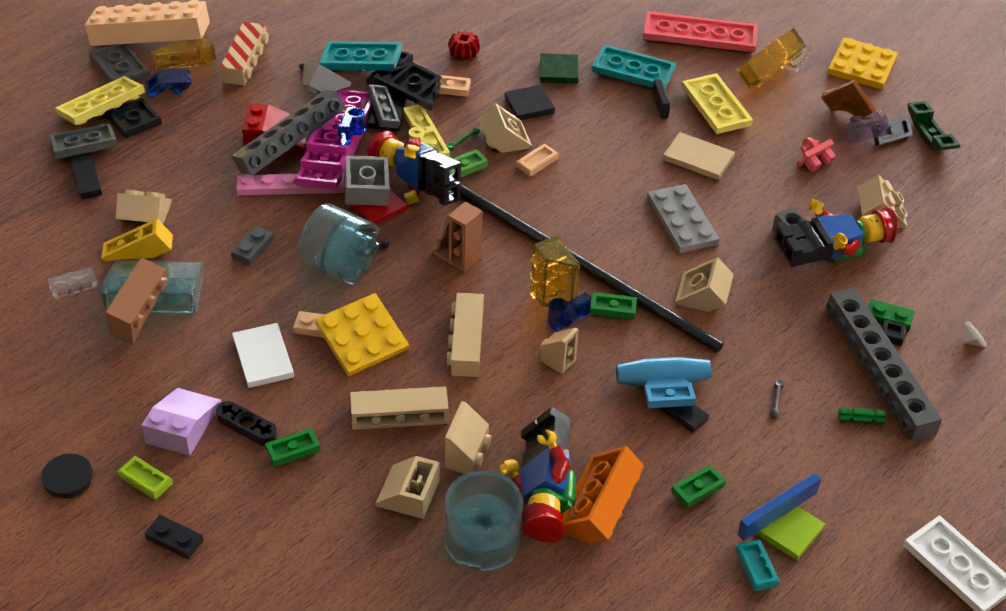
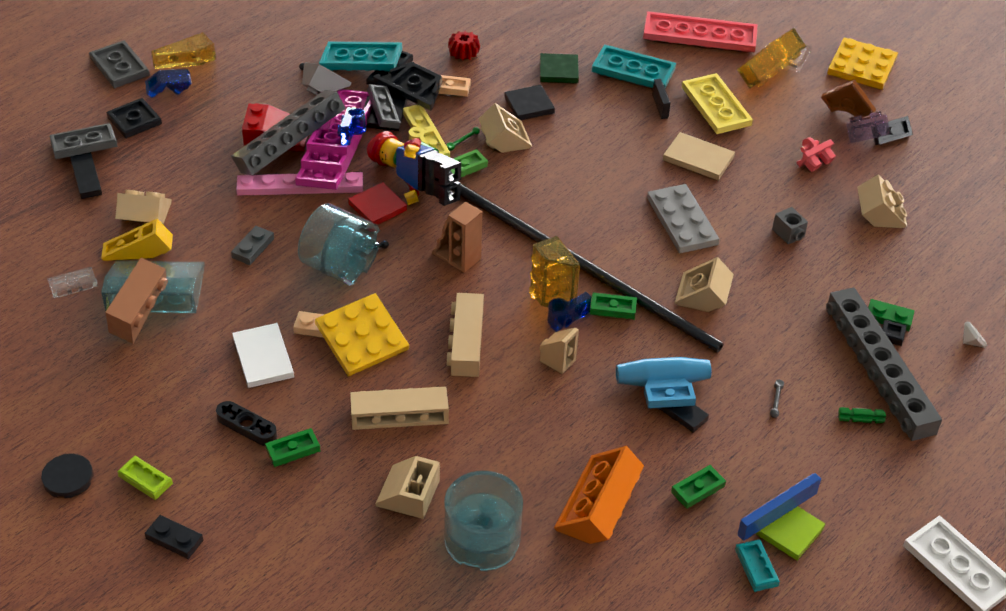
light yellow plate [55,76,145,125] -> none
light nougat brick [85,0,210,46] -> none
lavender slope [141,388,221,456] -> none
tan brick [220,21,269,86] -> none
light grey brick [344,156,390,206] -> none
tan slope [445,401,492,476] -> none
piece [500,407,576,543] -> none
light nougat tile [516,144,559,177] -> none
piece [774,199,898,267] -> none
dark green slope [907,101,961,150] -> none

